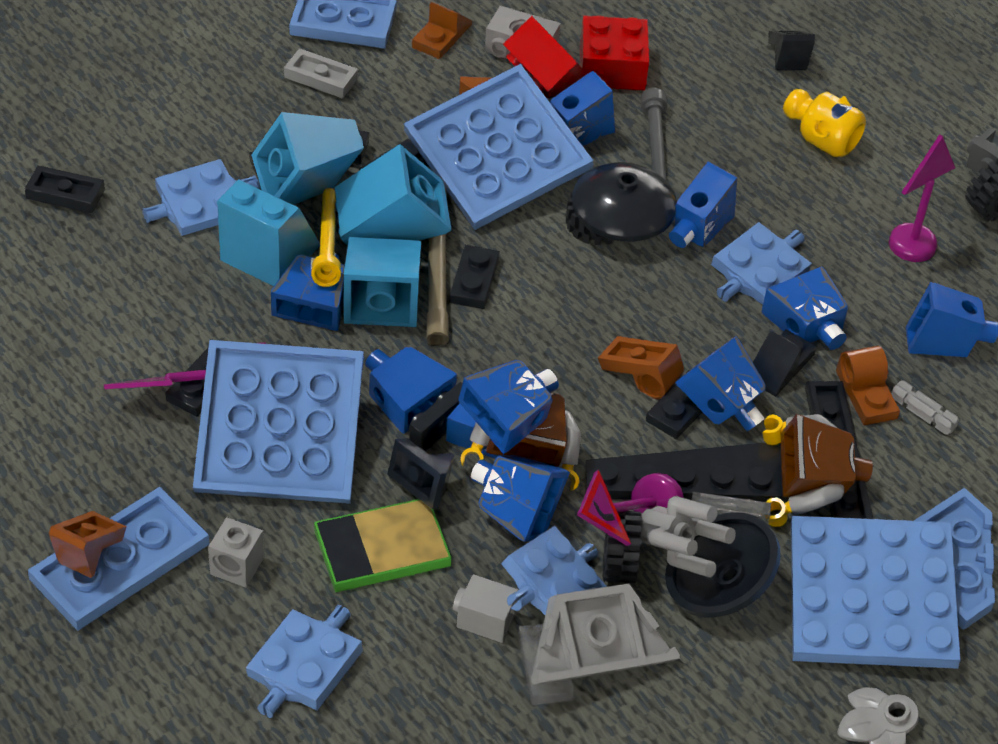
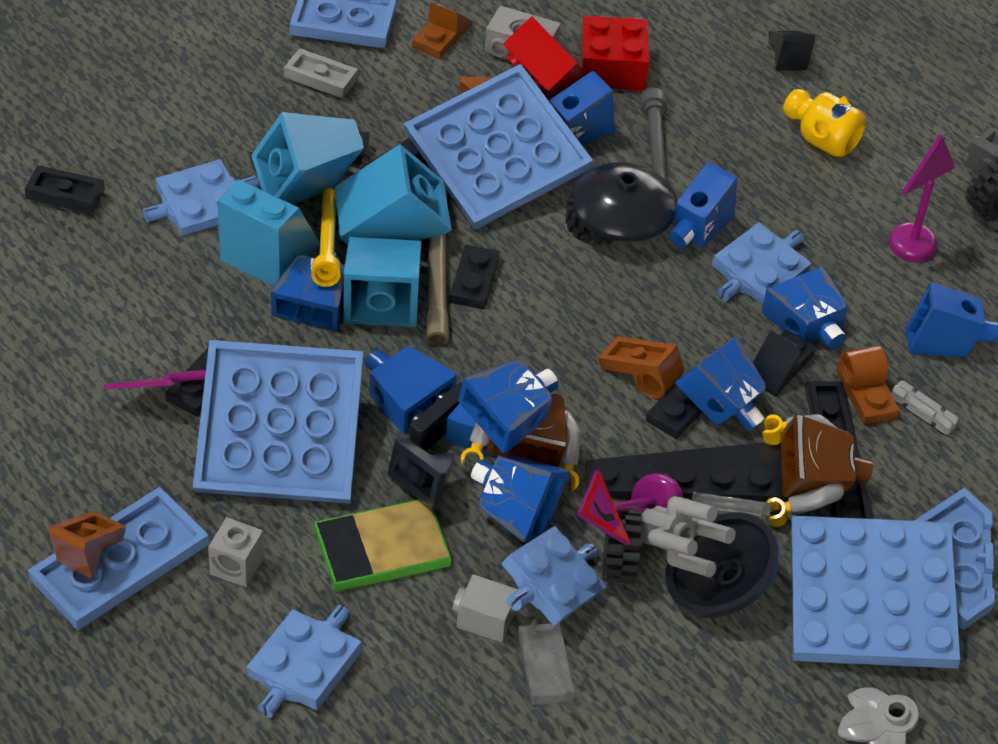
light grey wing [531,584,680,686] -> none

